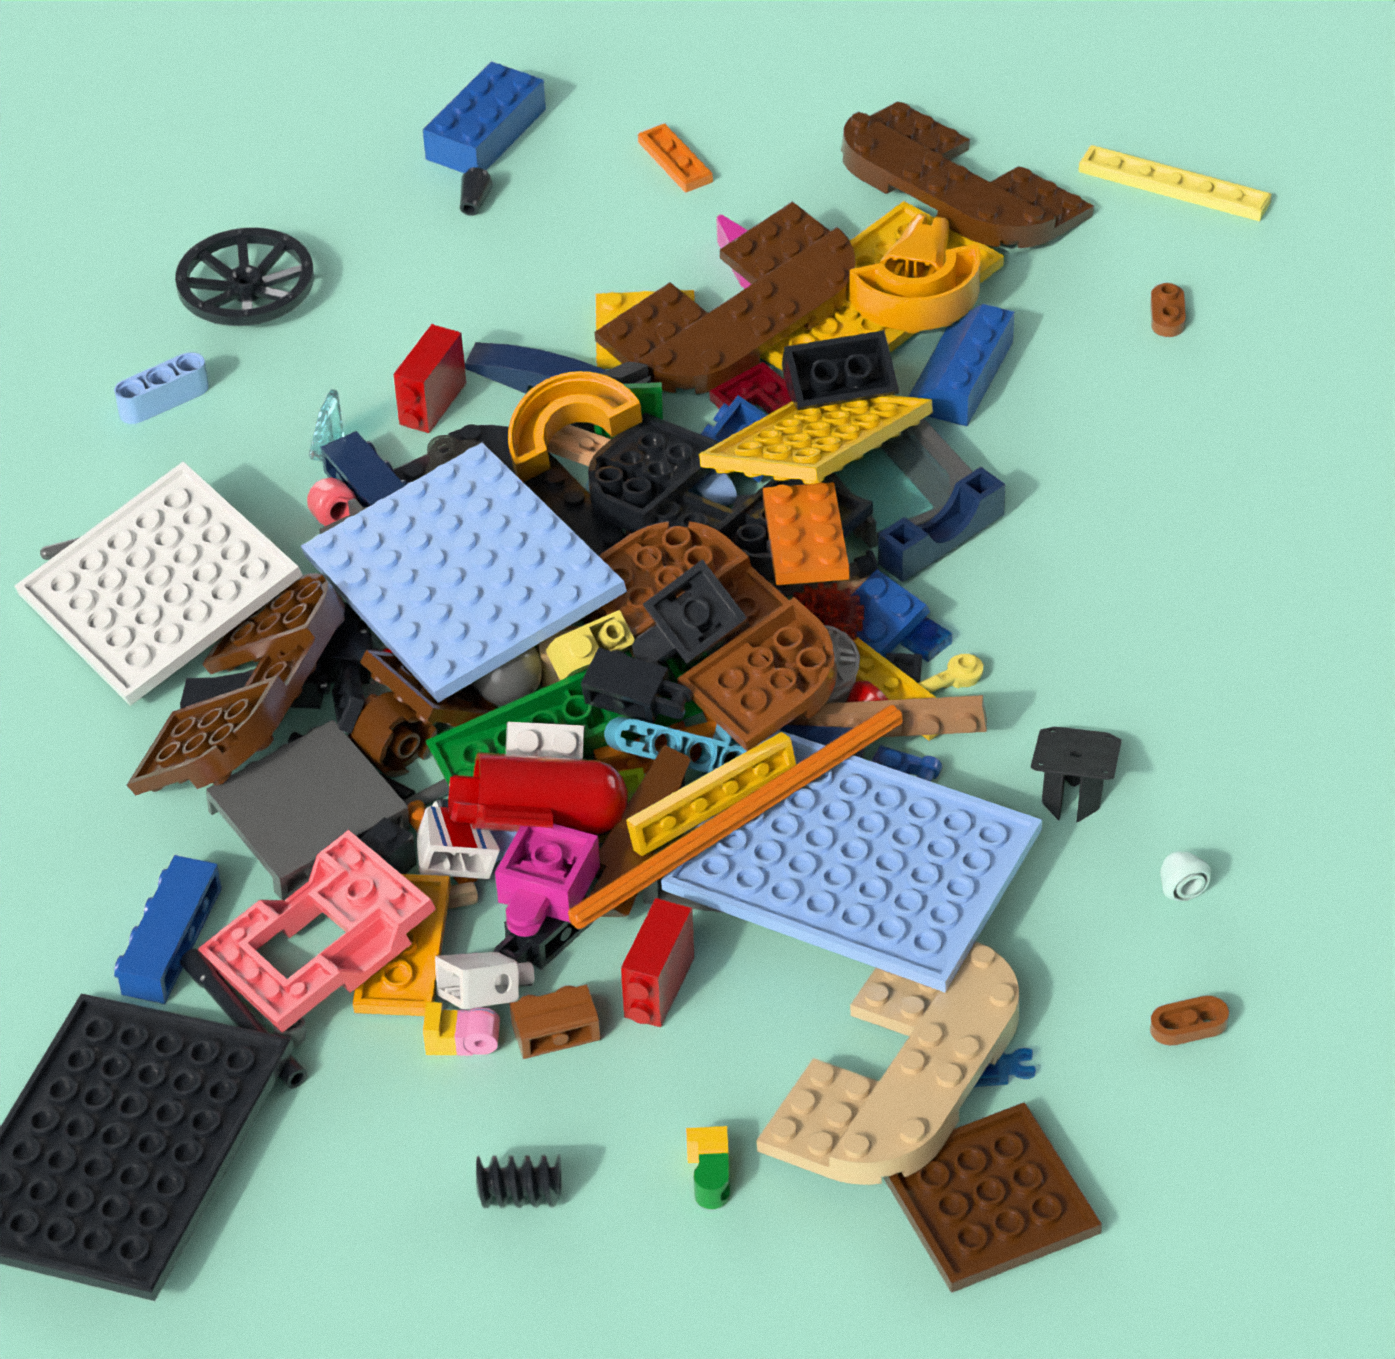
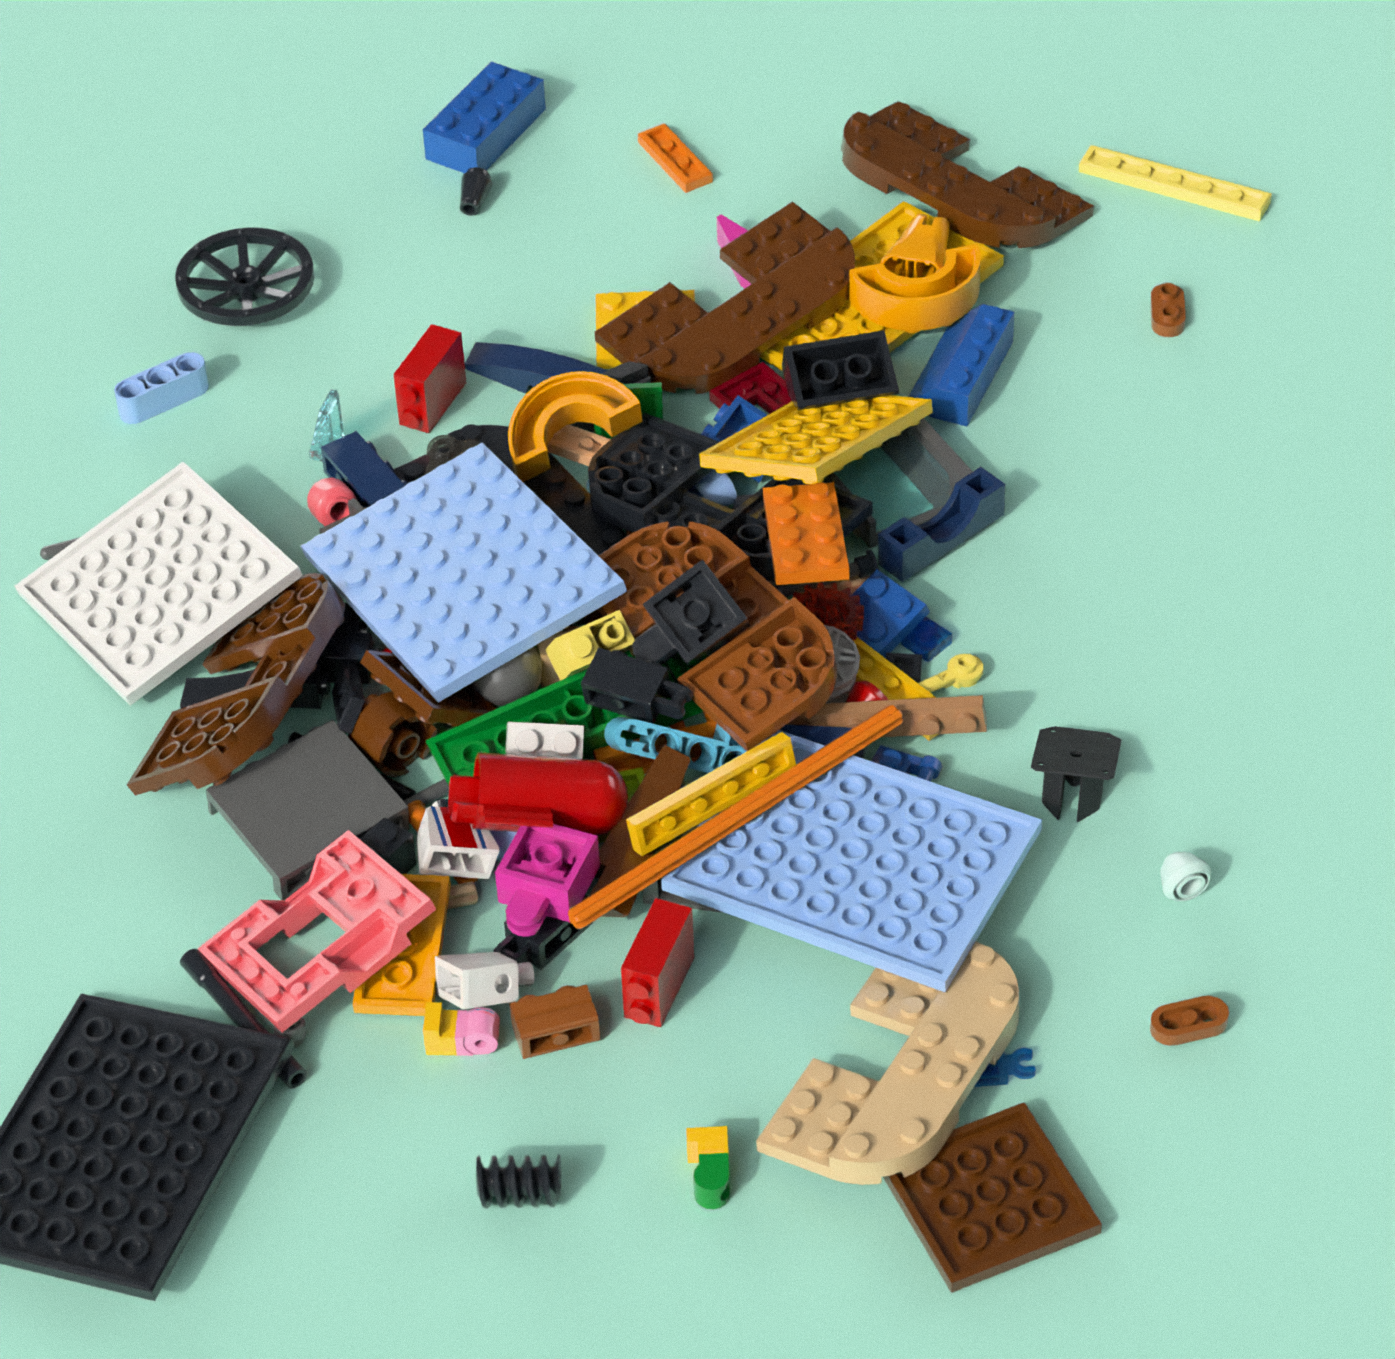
blue brick [114,855,222,1004] -> none

